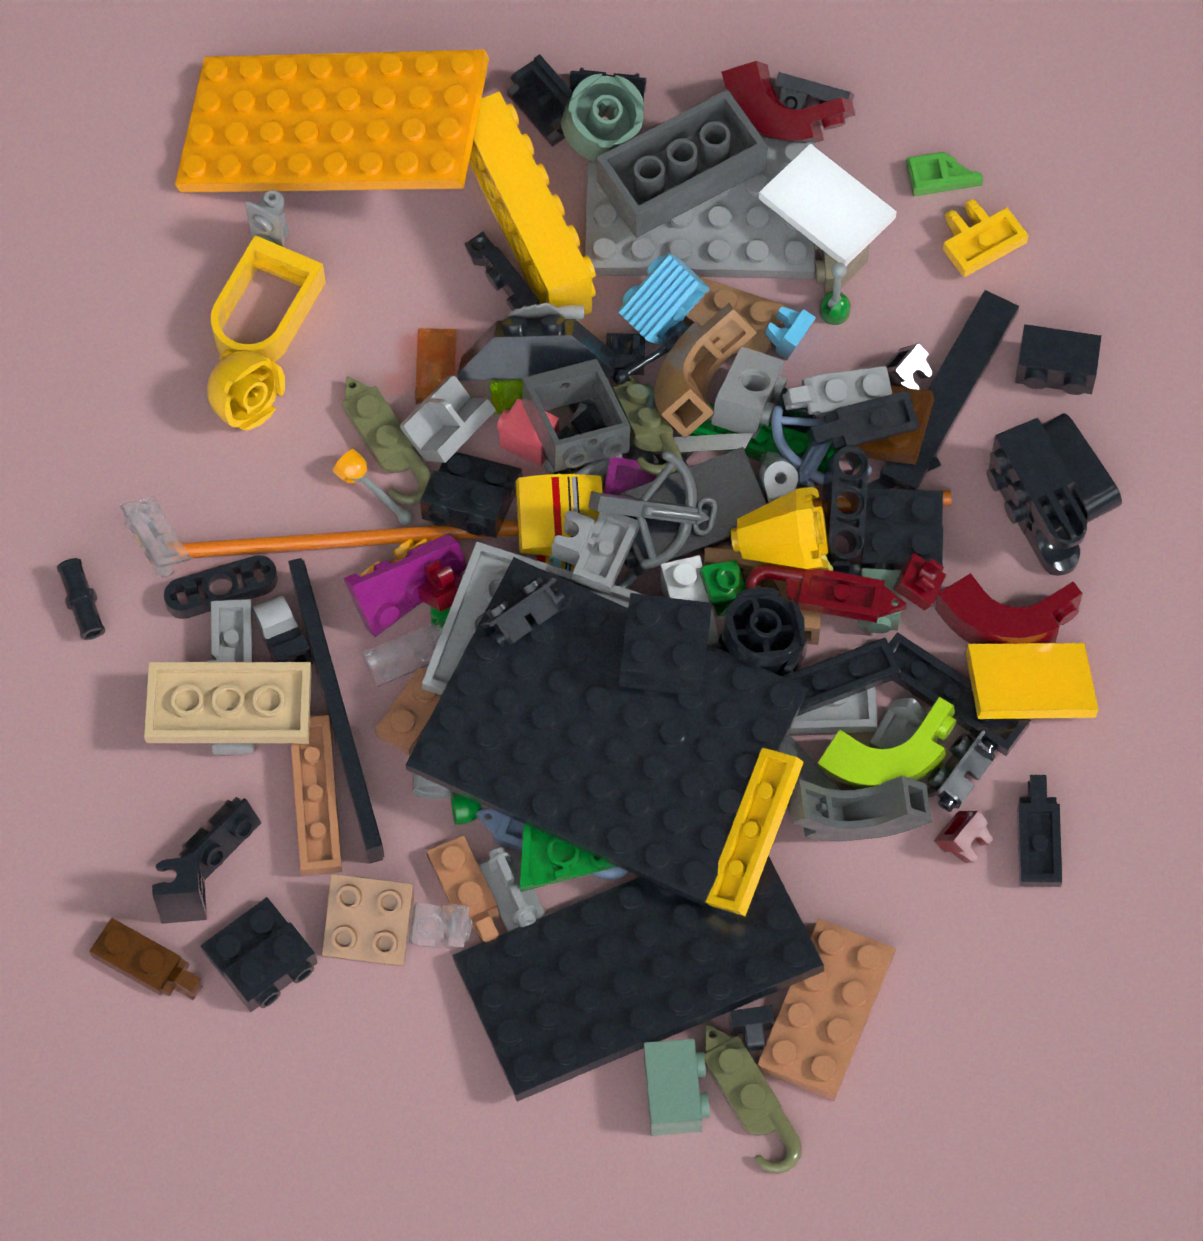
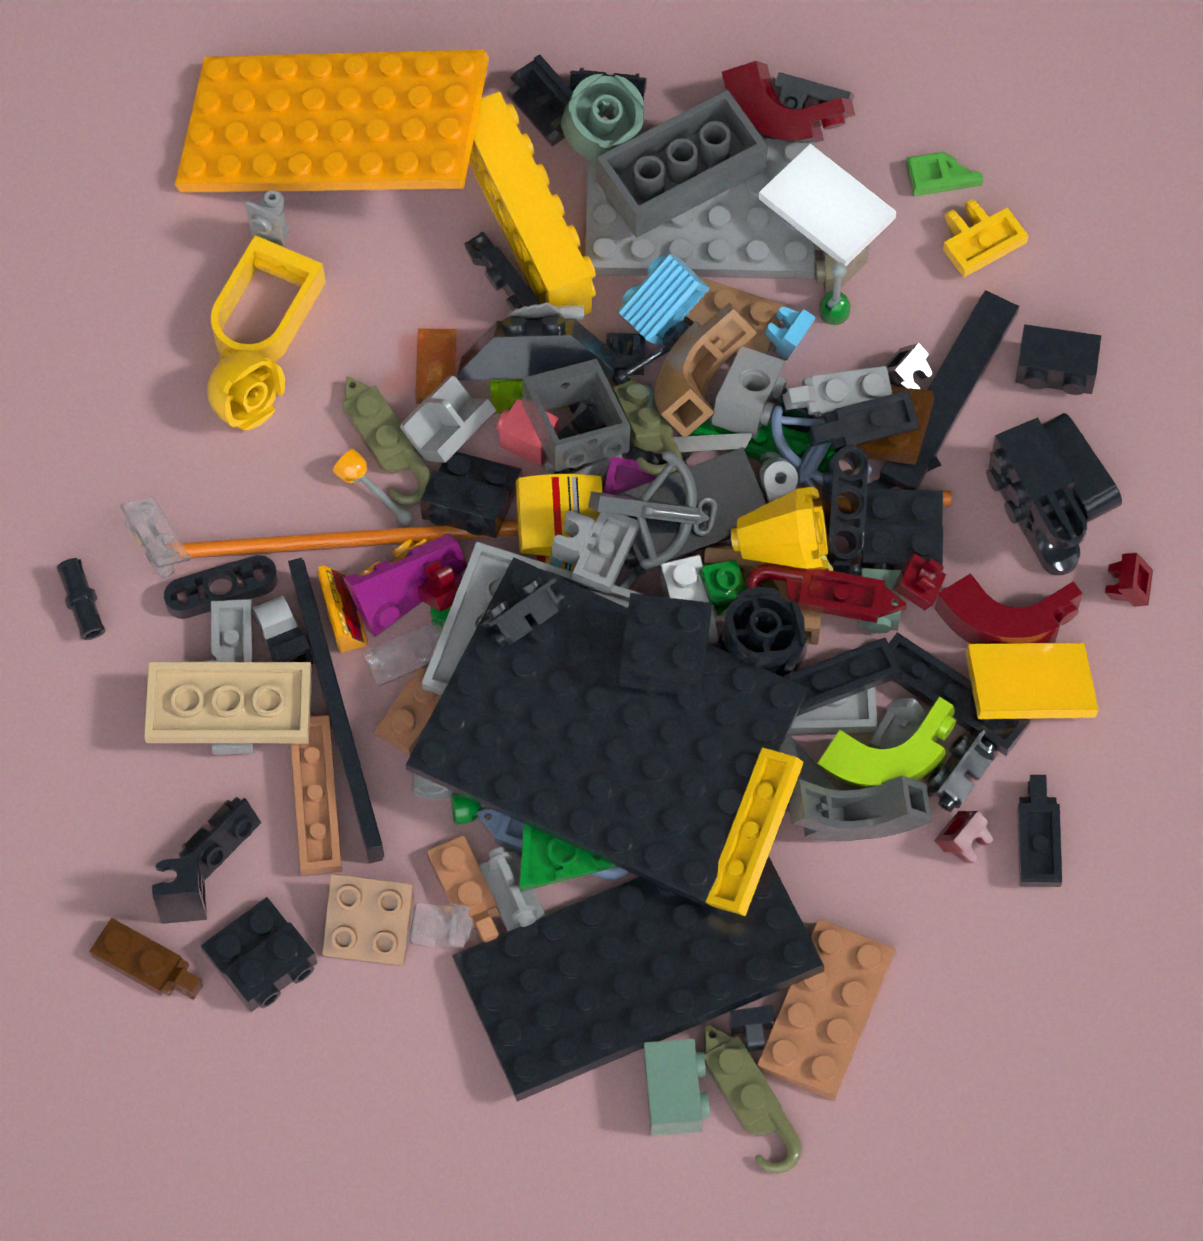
none -> slope [317,565,368,653]
none -> dark red tile [1105,552,1153,607]

